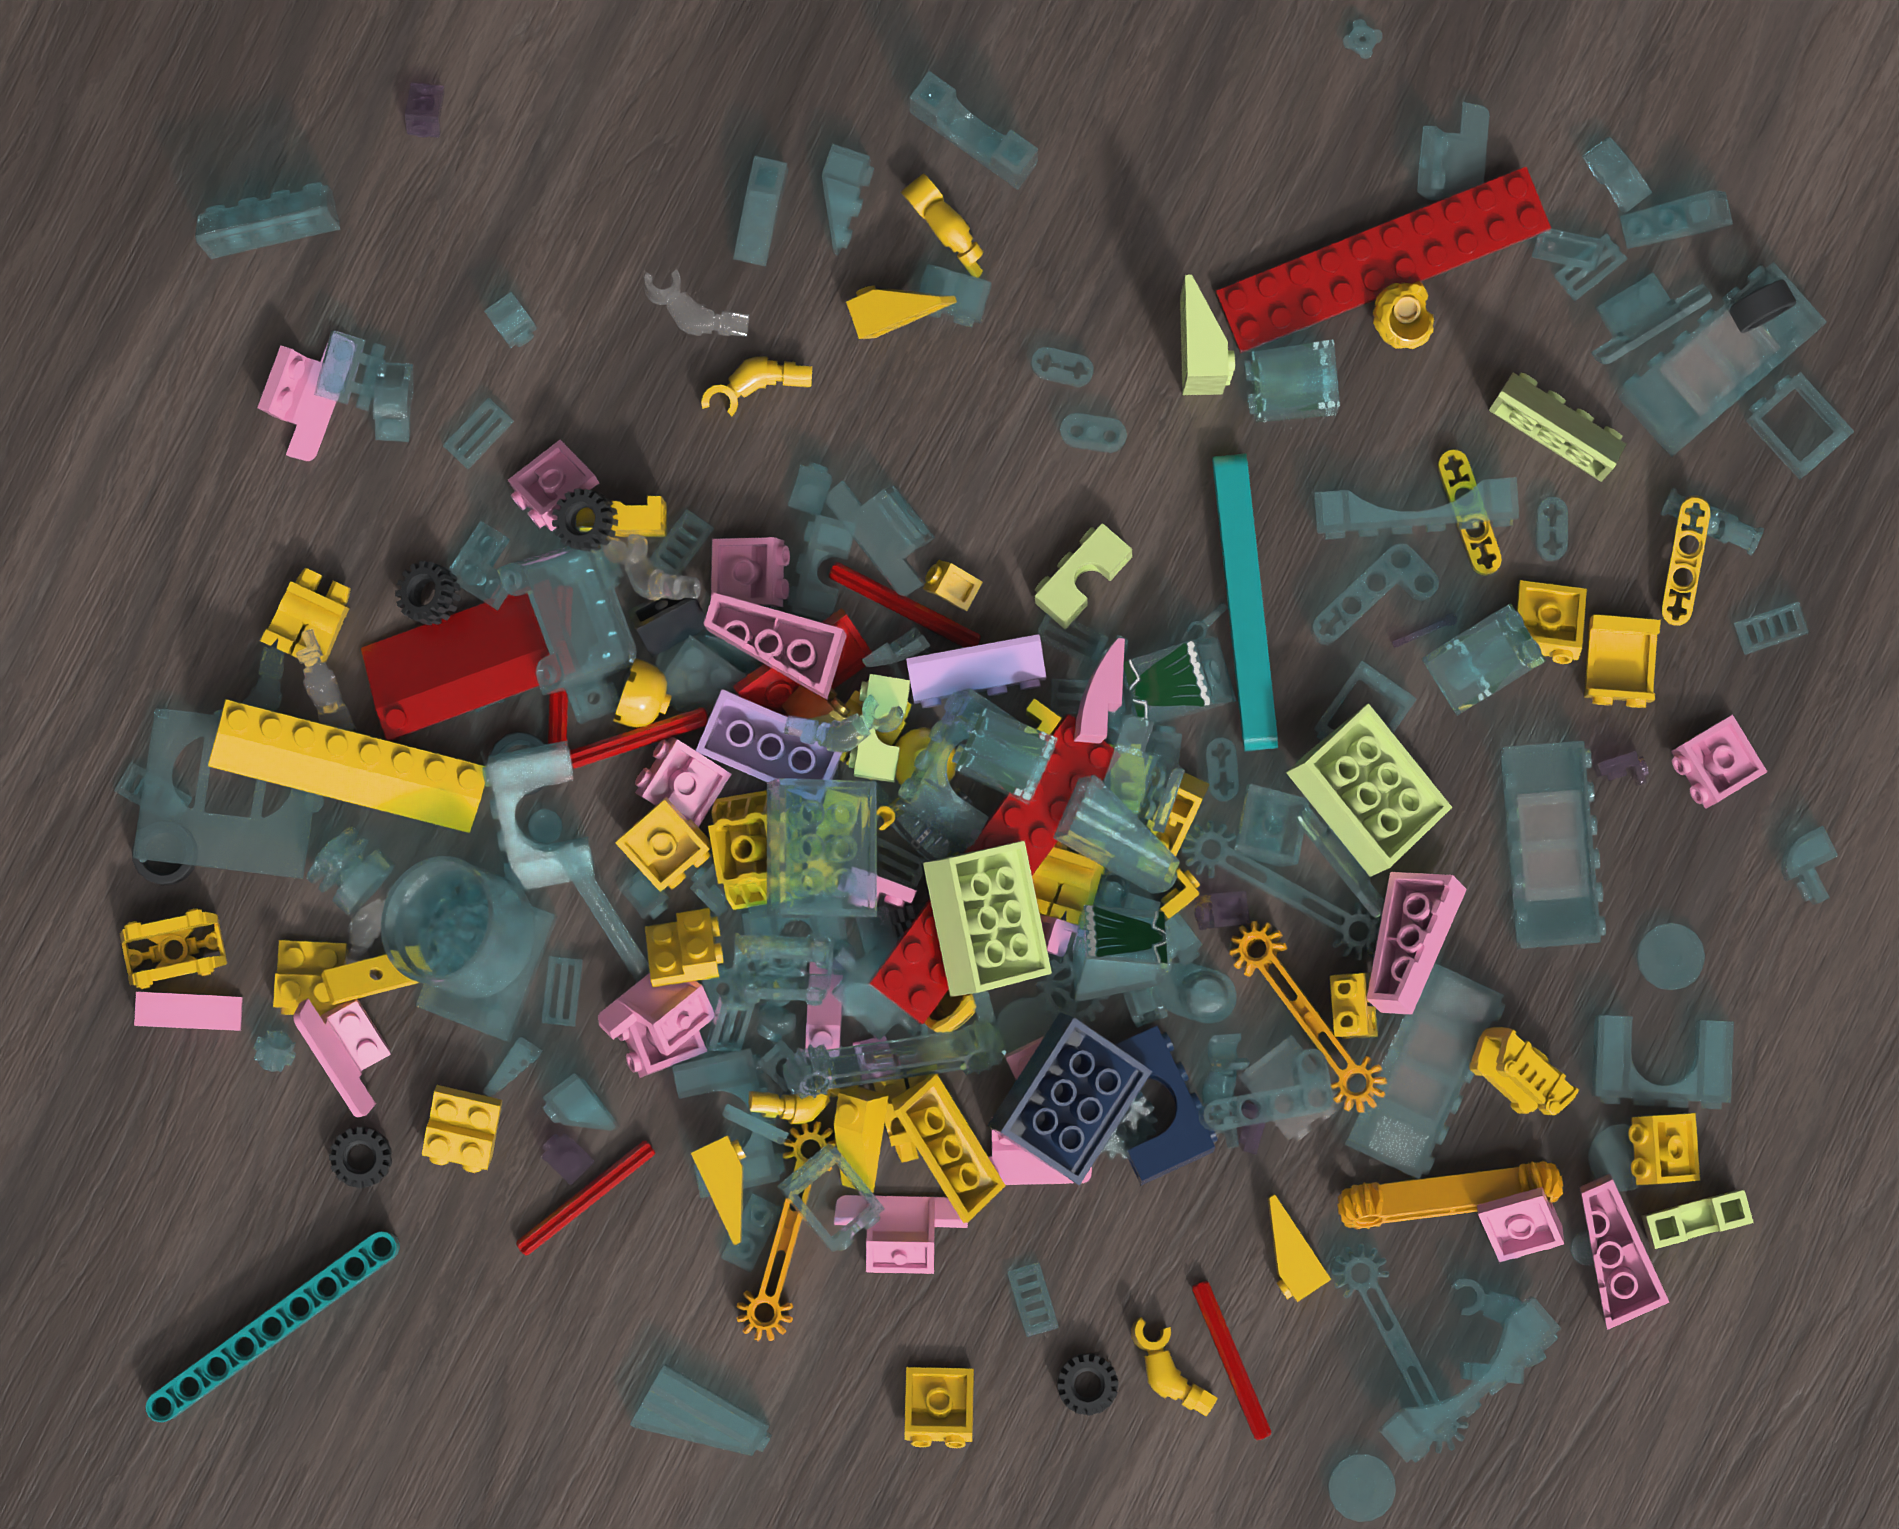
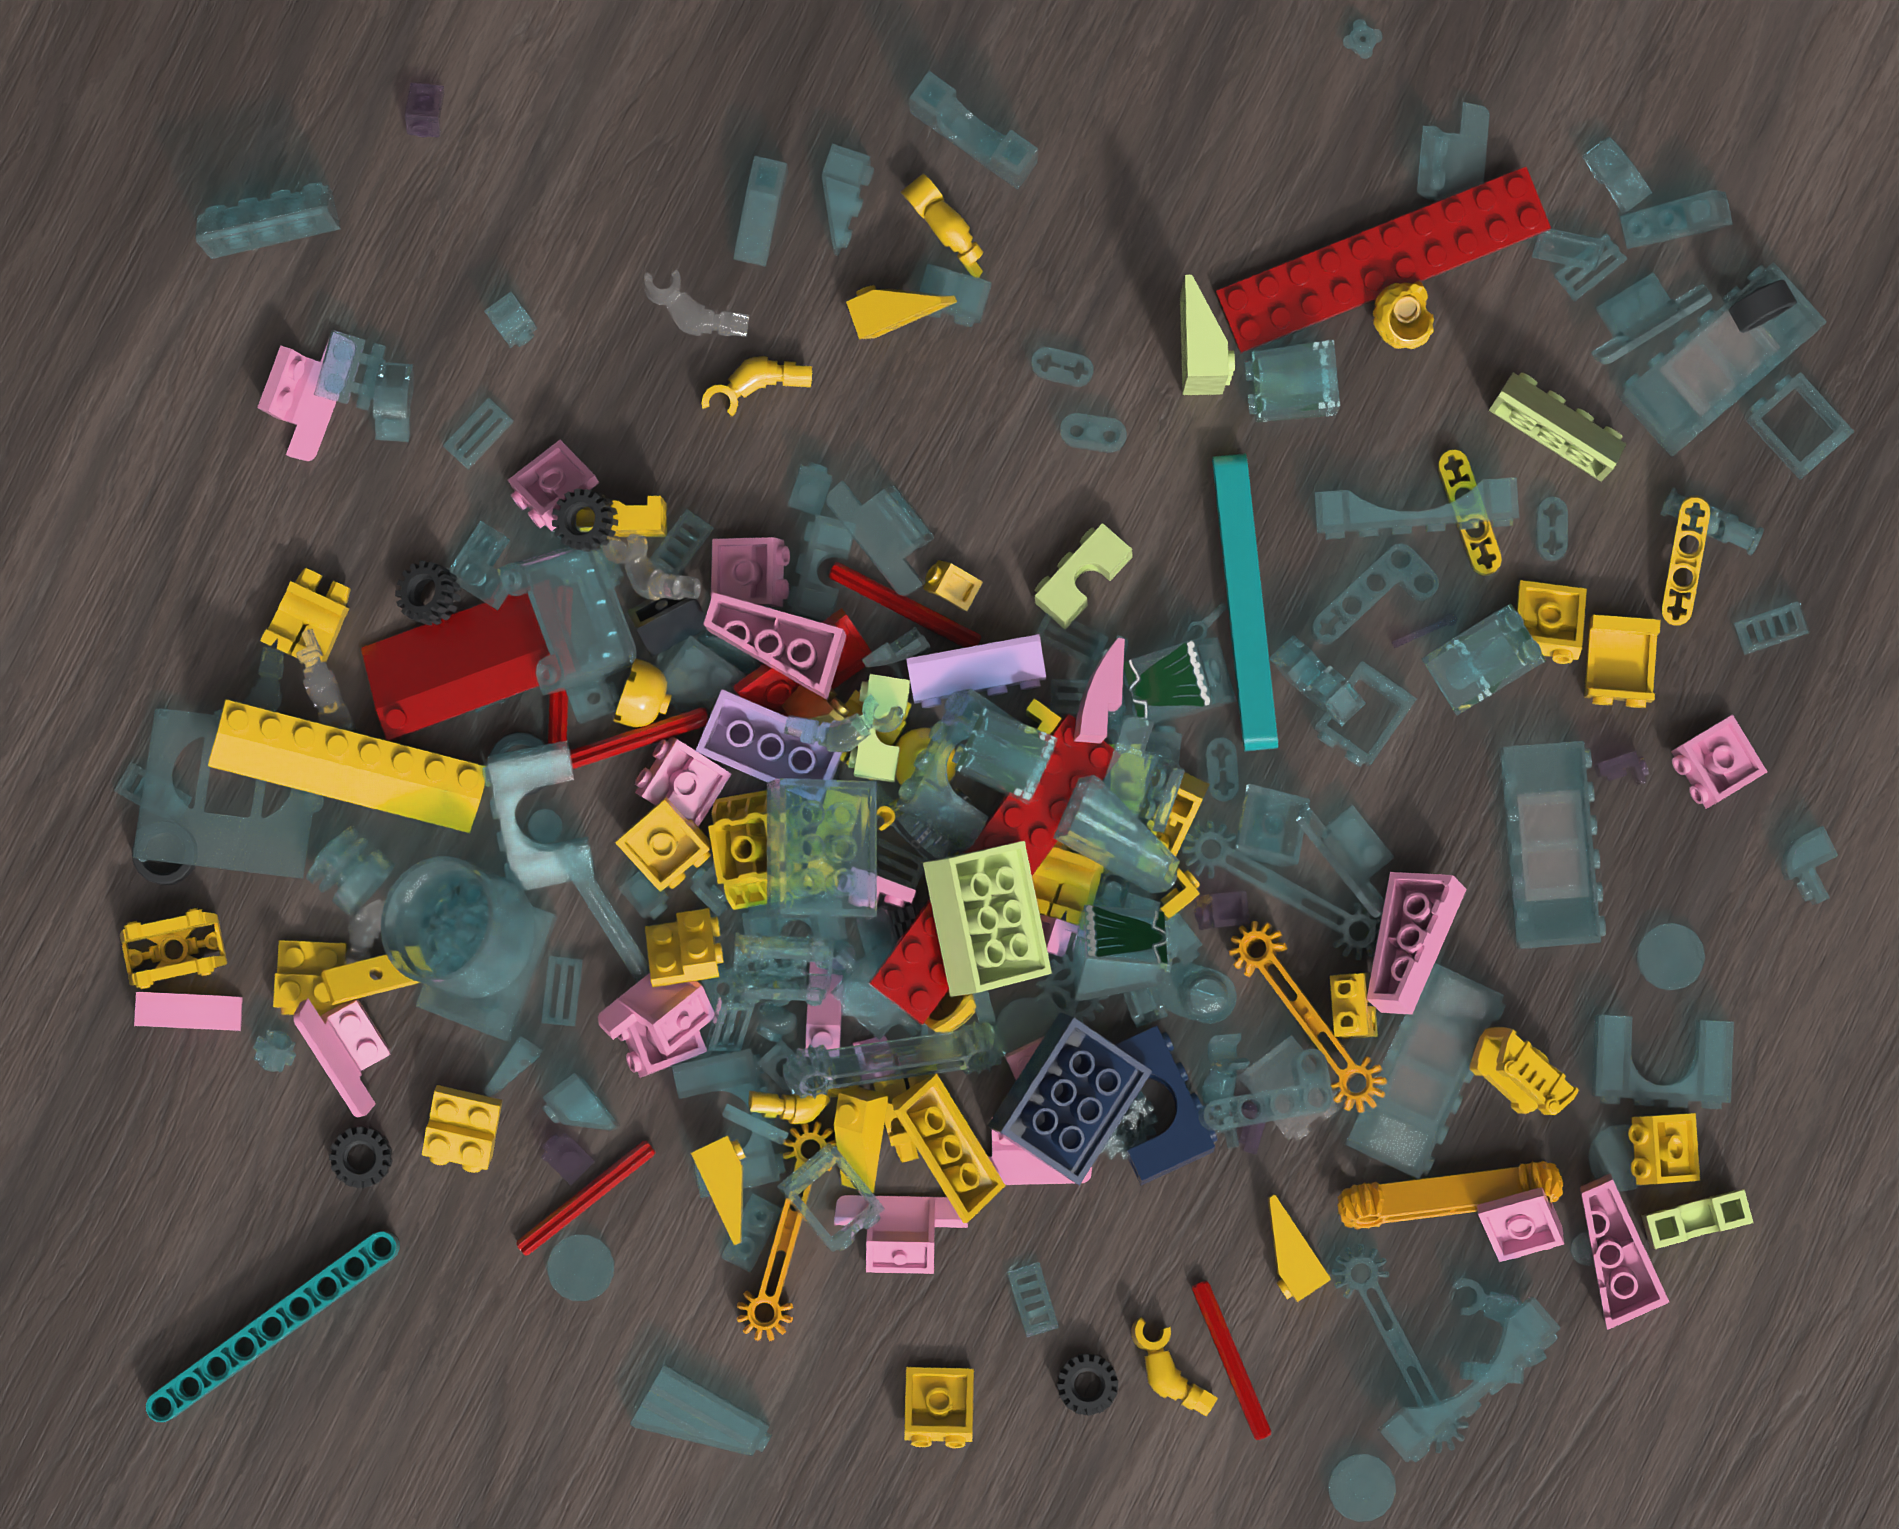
yellowish green slope [1286,703,1452,877] -> none
none -> clear light blue tile [548,1235,615,1301]
none -> clear light blue arch [1269,635,1366,726]

